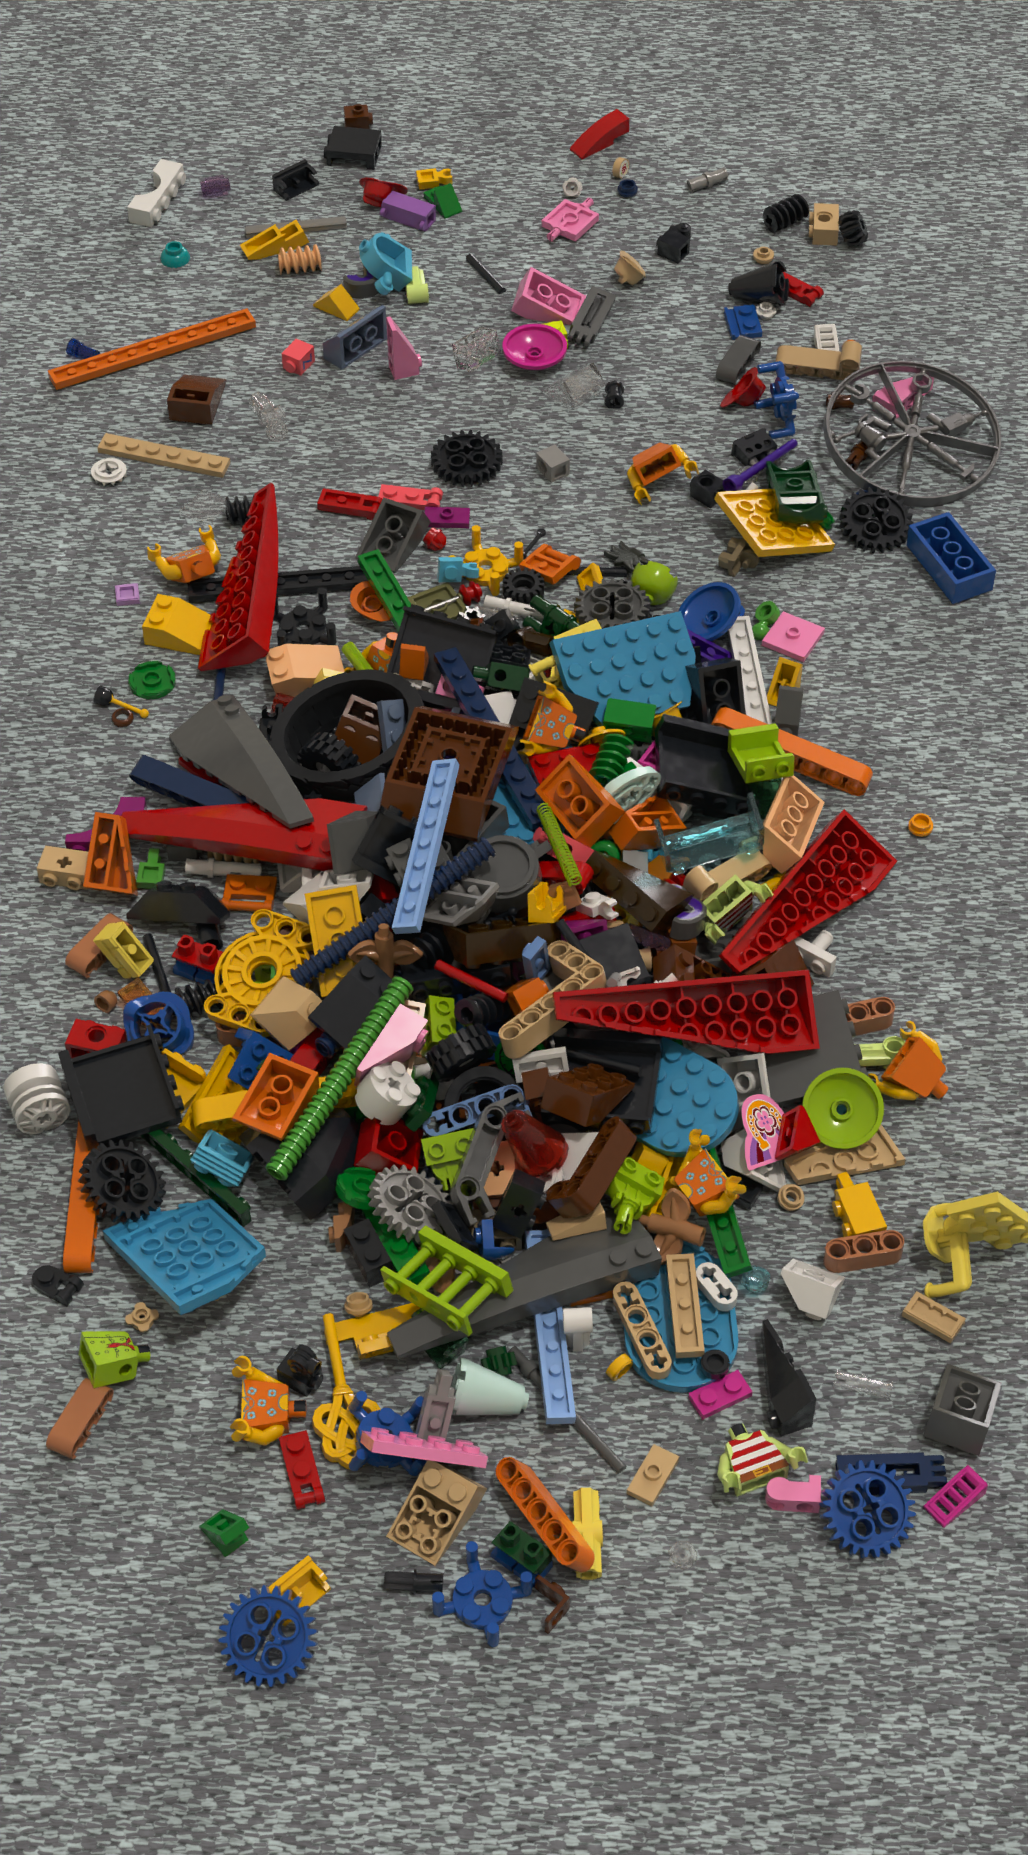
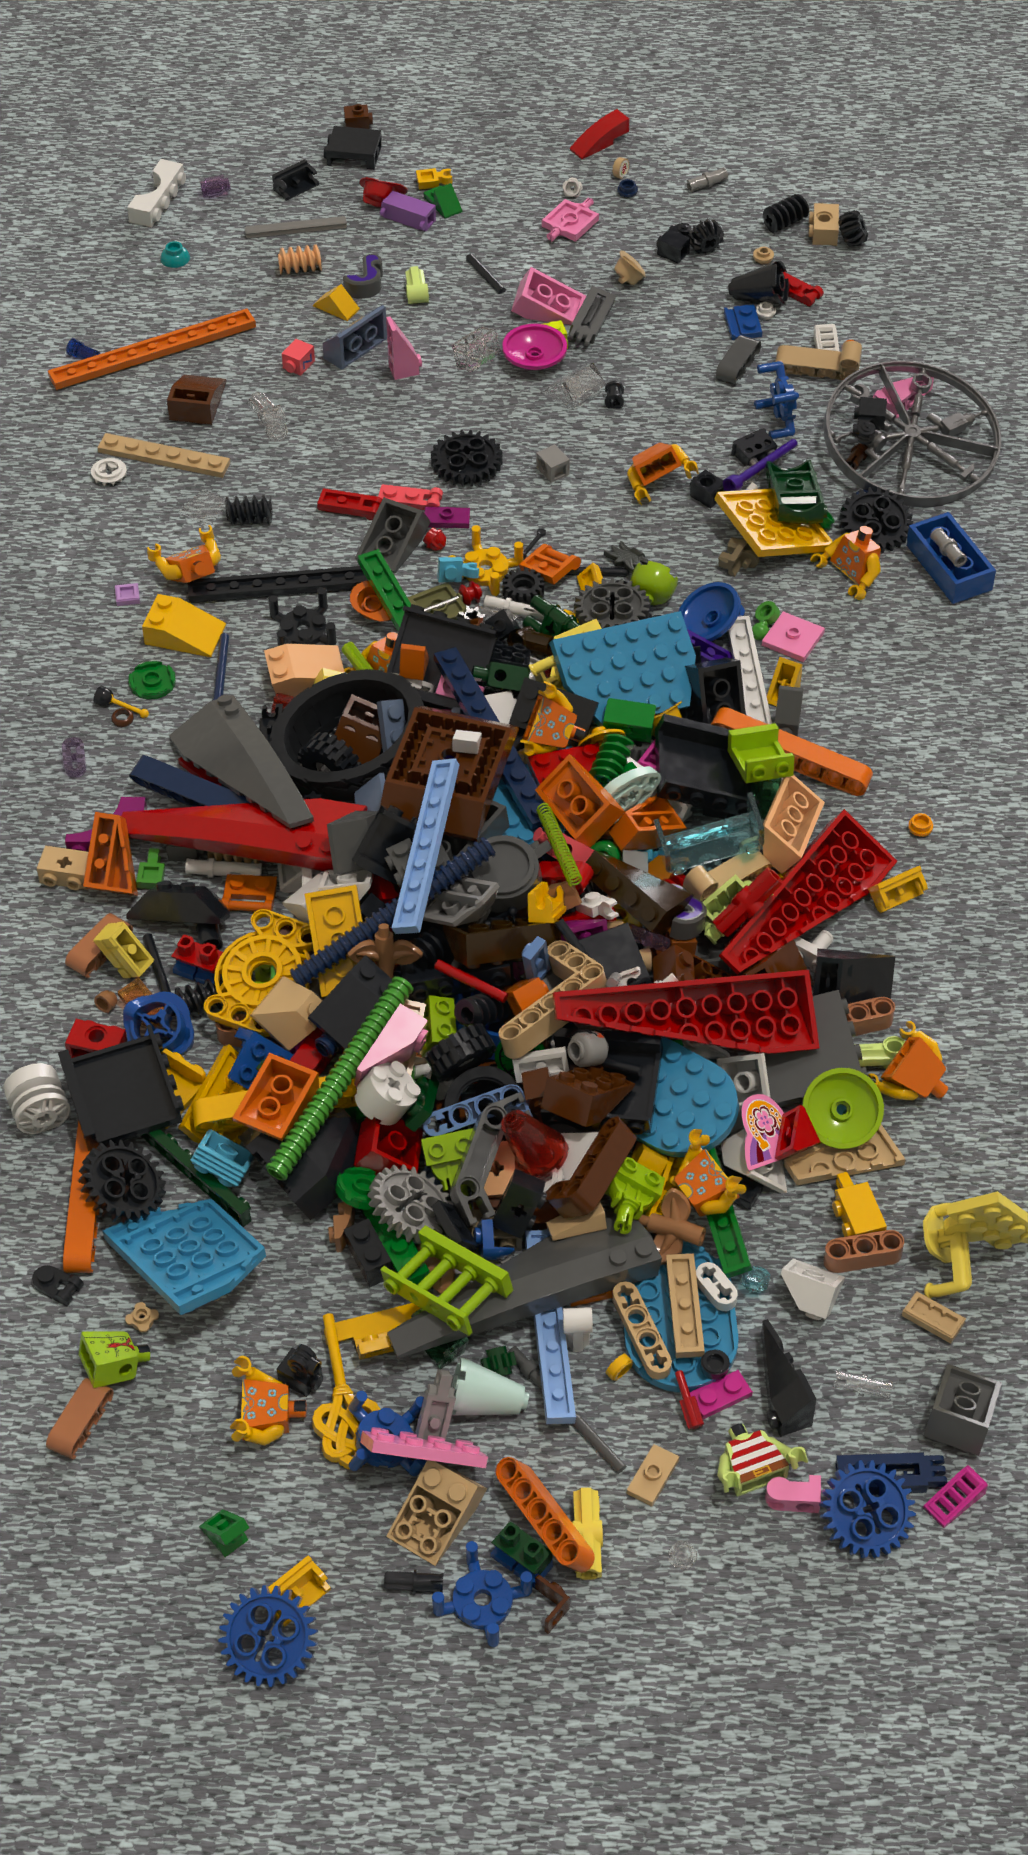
red wedge [198,483,279,672] -> none
yellow slope [240,220,309,260] -> none
red plate [279,1430,326,1510] -> none
tan plate [344,1292,373,1317] -> none
medium azure piece [359,232,412,295] -> none
red piece [720,367,766,408] -> none
tan plate [777,1184,804,1211] -> none
reddish brown pin [826,392,854,410] -> none
none -> clear purple beam [62,737,87,778]
none -> white slope [452,730,482,754]
none -> light grey head [567,1031,608,1067]
none -> red axle [675,1370,704,1430]
none -> black gear [689,218,724,254]
none -> red piece [712,867,784,937]
none -> torso [810,526,881,600]
none -> black slope [813,948,895,1004]
none -> black brick [852,397,887,445]
none -> yellow hinge [868,865,928,913]
none -> light grey pin [930,528,967,567]

